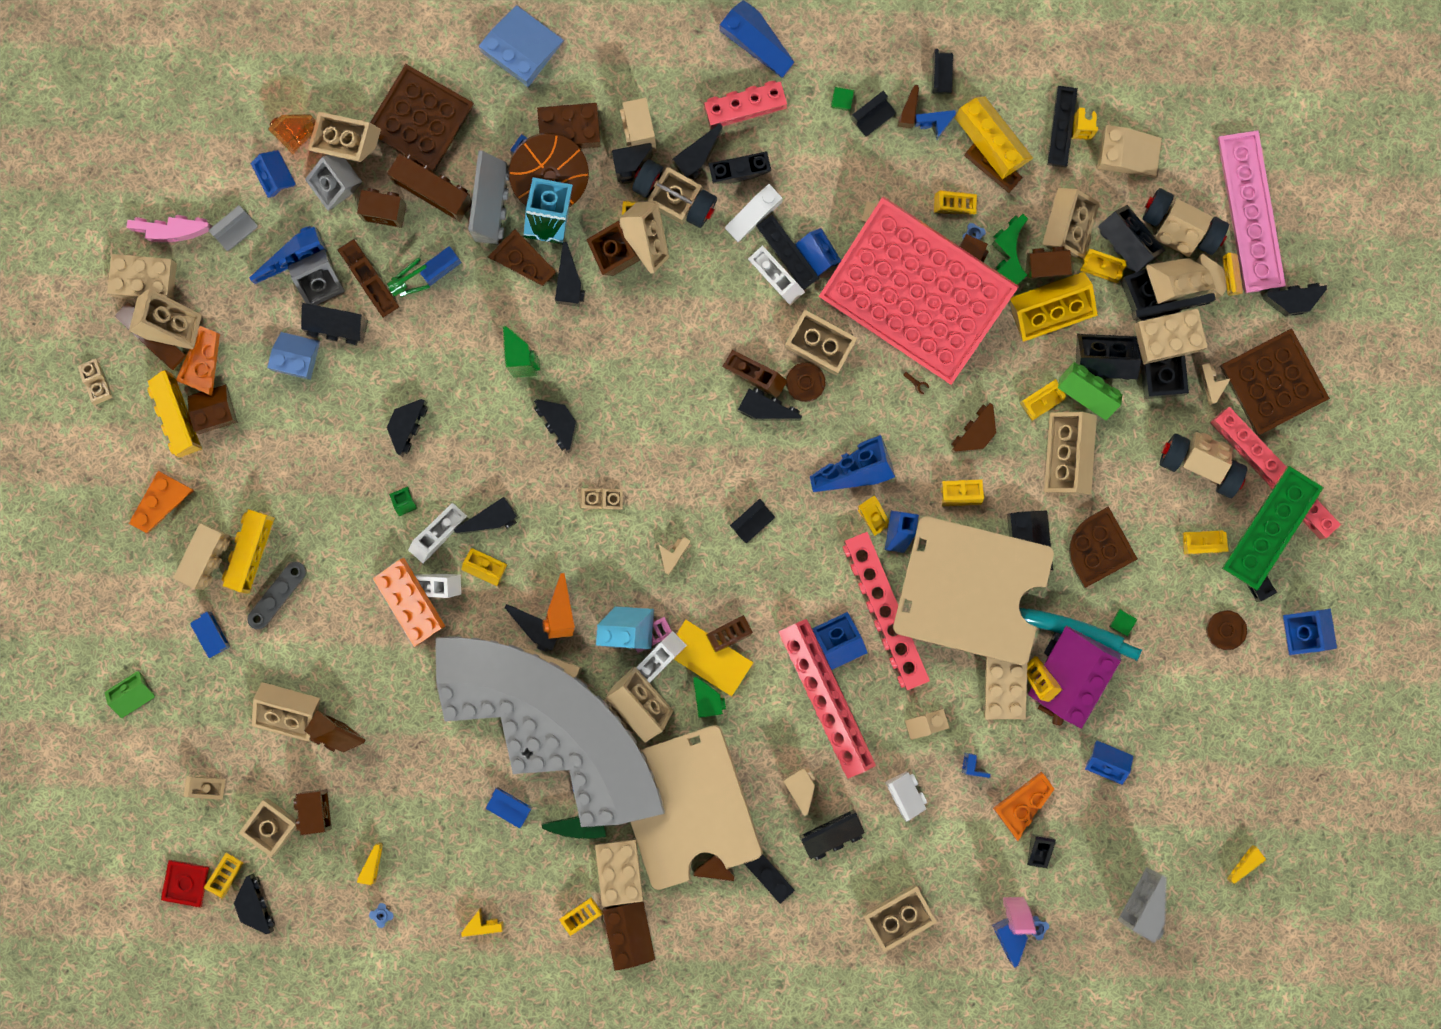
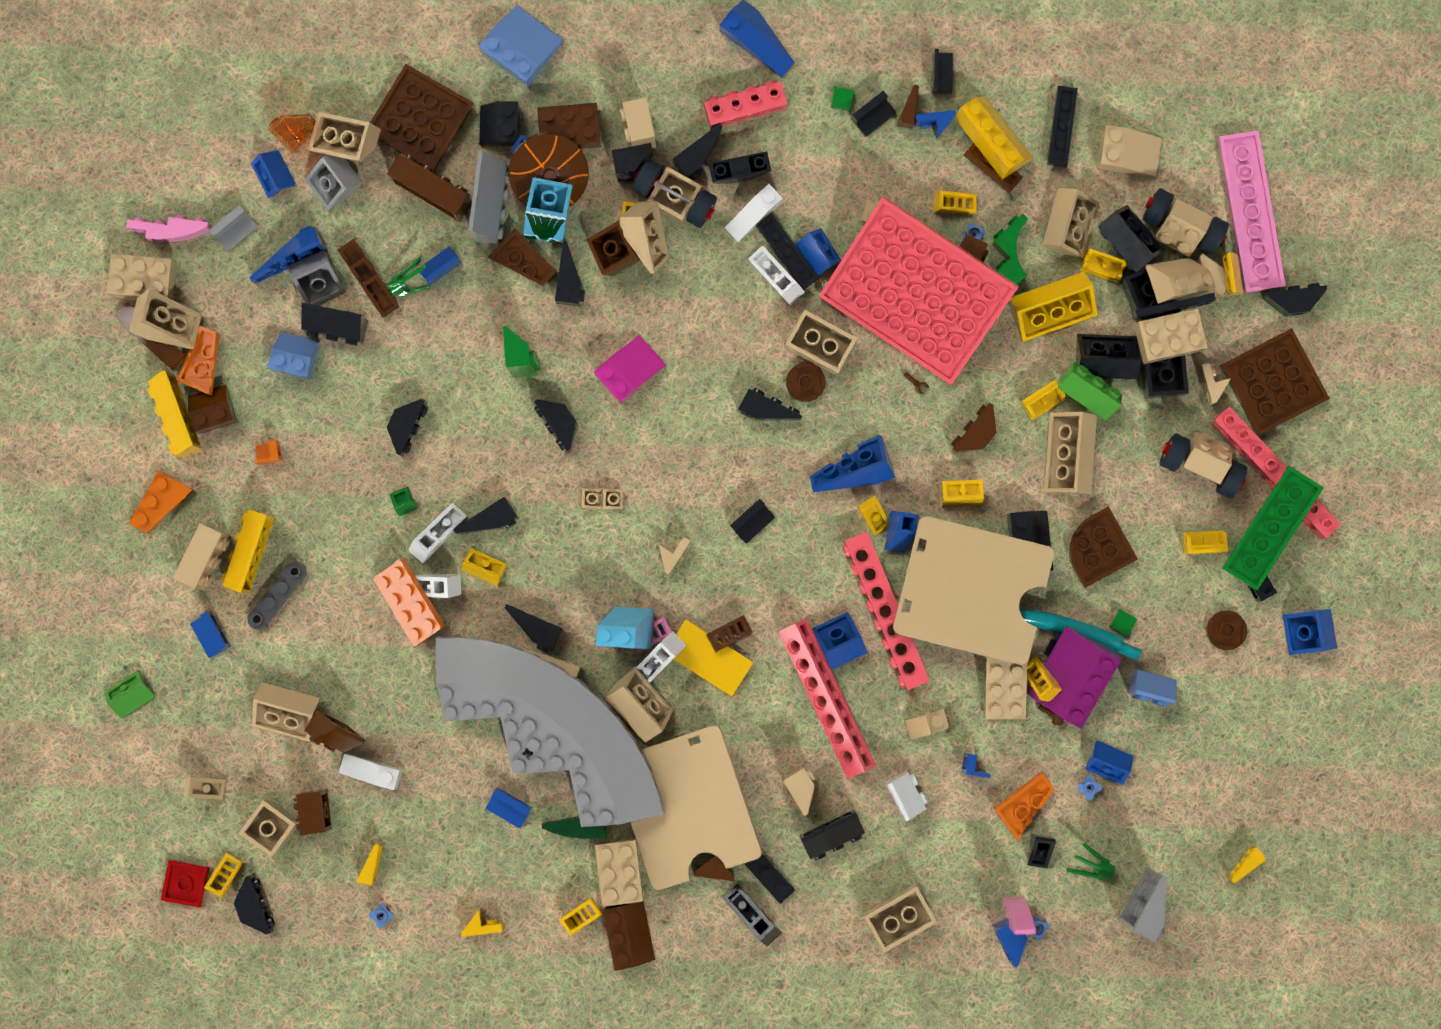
tan slope [78,358,113,405] -> none
reddish brown brick [357,188,407,228] -> none
orange slope [543,573,575,639] -> none
green slope [693,677,726,718] -> none
reddish brown slope [722,350,787,398] -> none
reddish brown slope [1025,246,1072,278] -> none
yellow hinge [1071,107,1098,140] -> none
none -> orange panel [255,440,283,465]
none -> white slope [339,753,403,790]
none -> black slope [479,101,520,146]
none -> dark pink slope [593,335,665,404]
none -> black slope [723,884,782,947]
none -> green plant [1066,843,1115,881]
none -> medium blue plate [1077,775,1102,800]
none -> medium blue slope [1128,670,1177,707]

